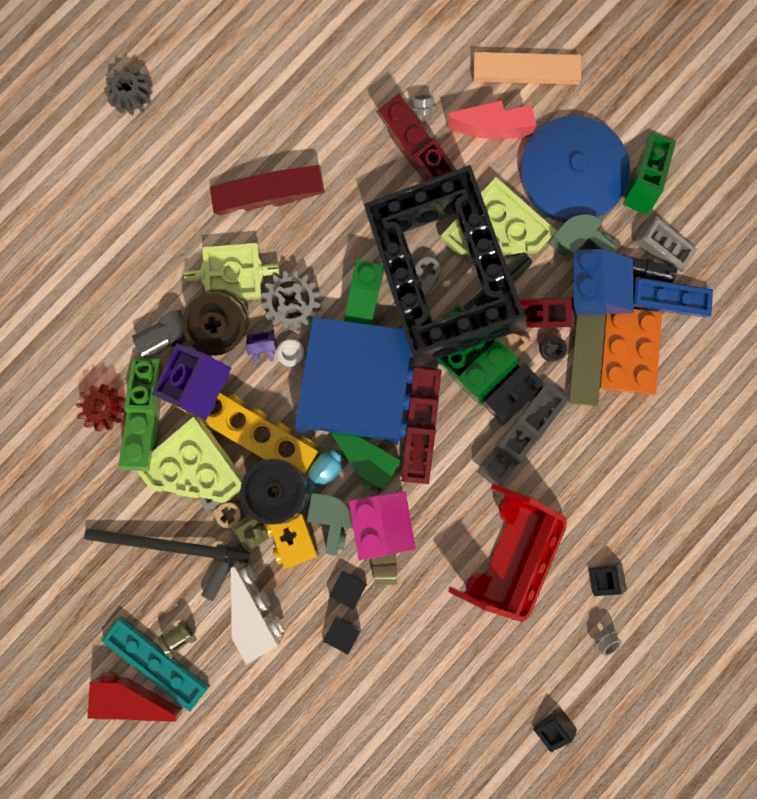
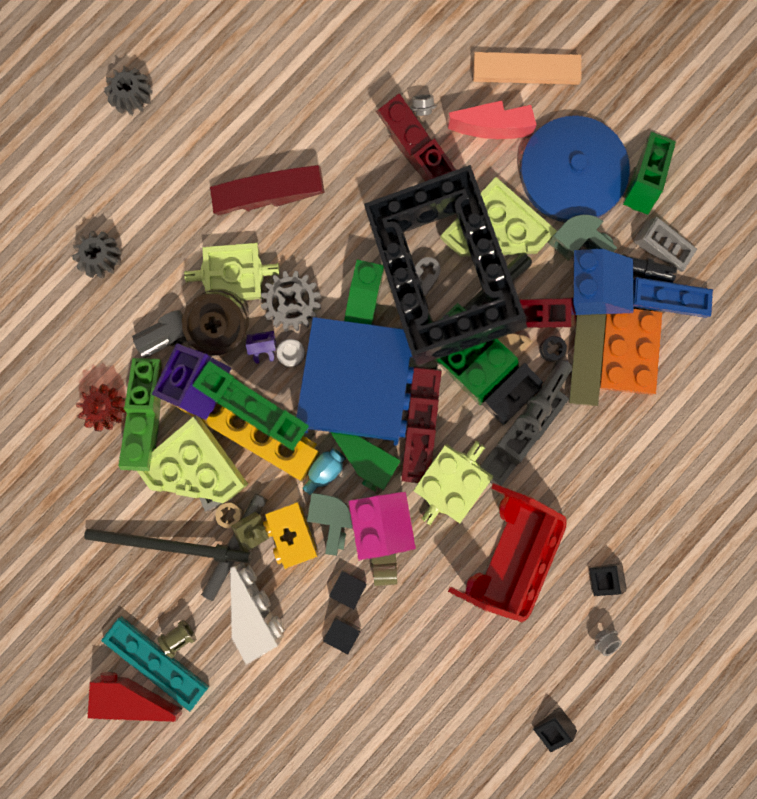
black wheel [240,459,310,525] -> none
none -> dark grey gear [72,231,122,278]
none -> green slope [192,361,309,451]
none -> yellowish green plate [413,441,493,525]
none -> dark grey pin [516,359,572,435]

